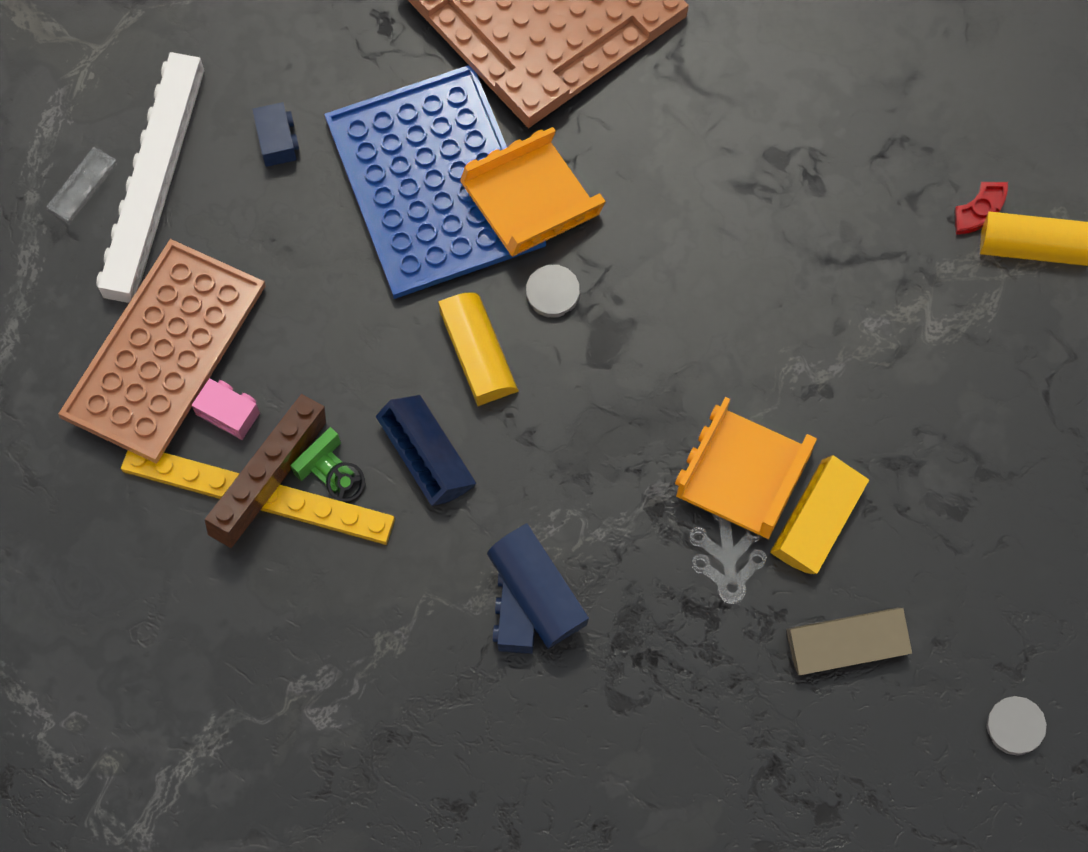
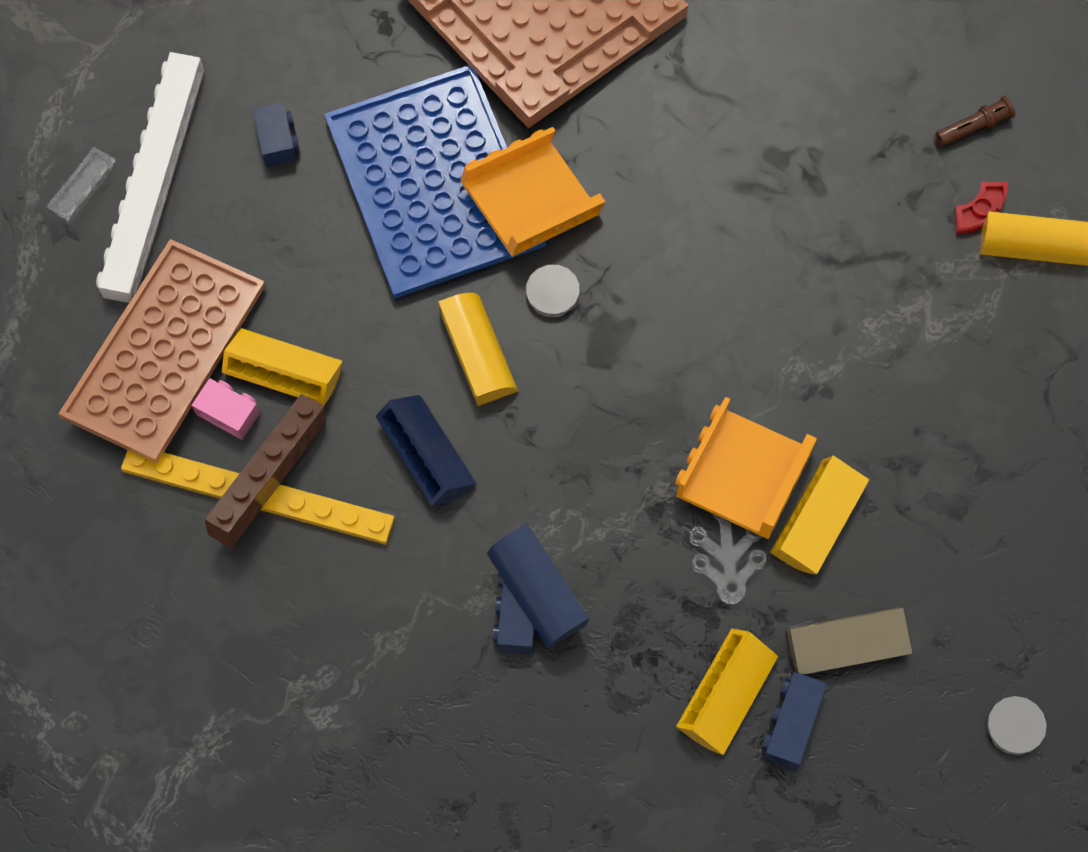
bright green piece [290,427,365,502] -> none
none -> yellow brick [222,328,343,406]
none -> yellow brick [676,629,778,755]
none -> dark blue brick [761,672,827,771]
none -> reddish brown pin [935,96,1015,147]

